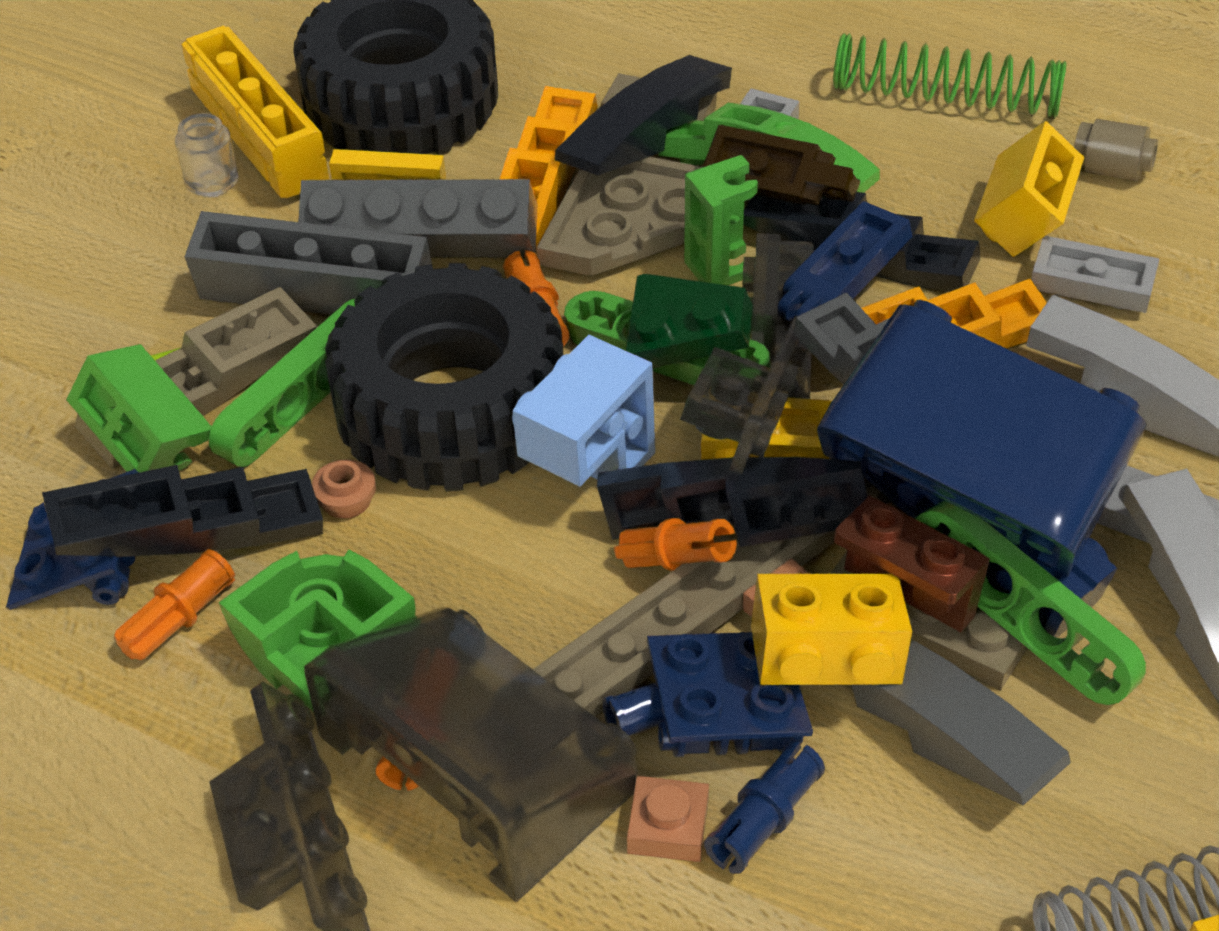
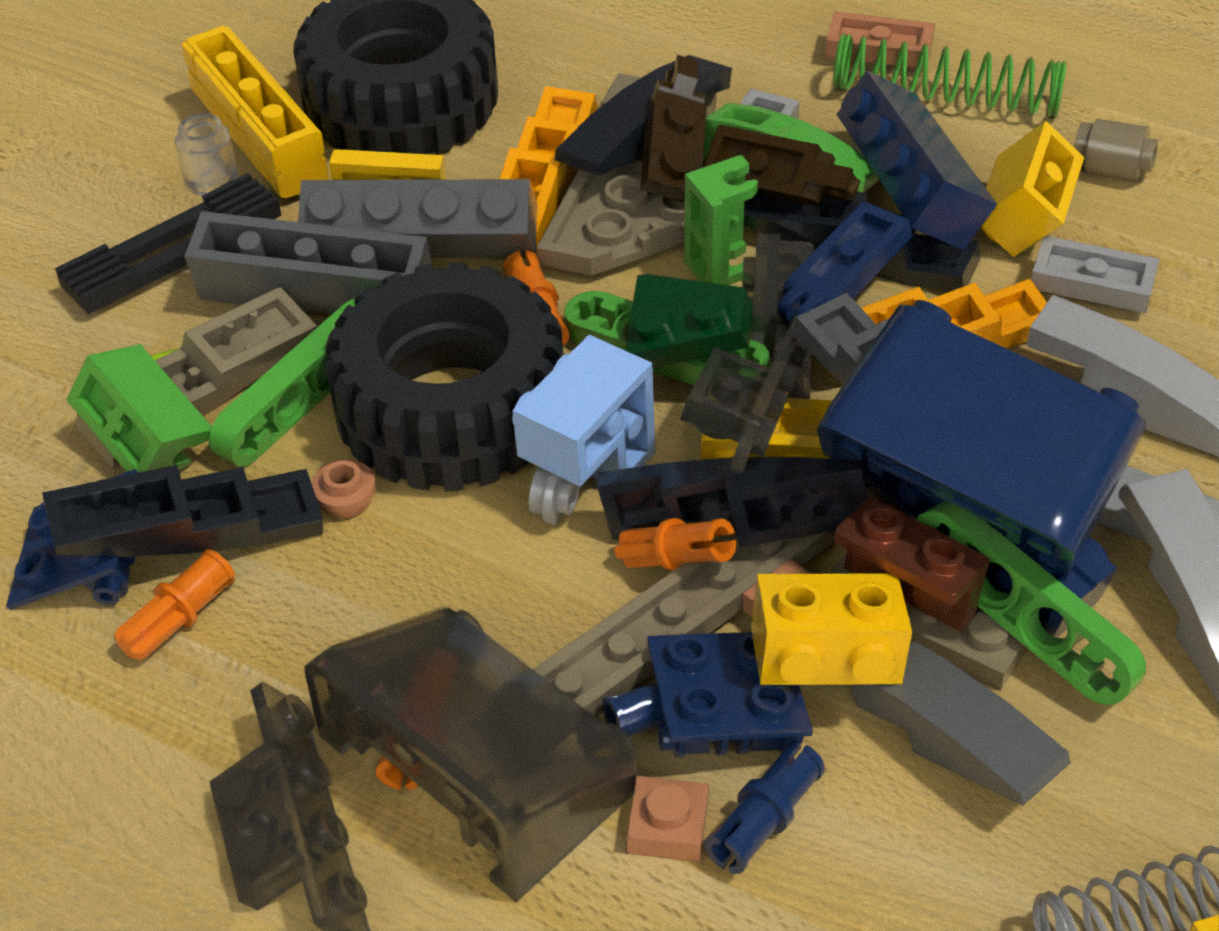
bright green brick [219,550,416,714] -> none
none -> black container [55,172,282,314]
none -> light grey plate [529,466,580,525]
none -> dark brown hinge [640,55,707,202]
none -> nougat plate [825,11,935,69]
none -> dark blue brick [836,70,997,250]

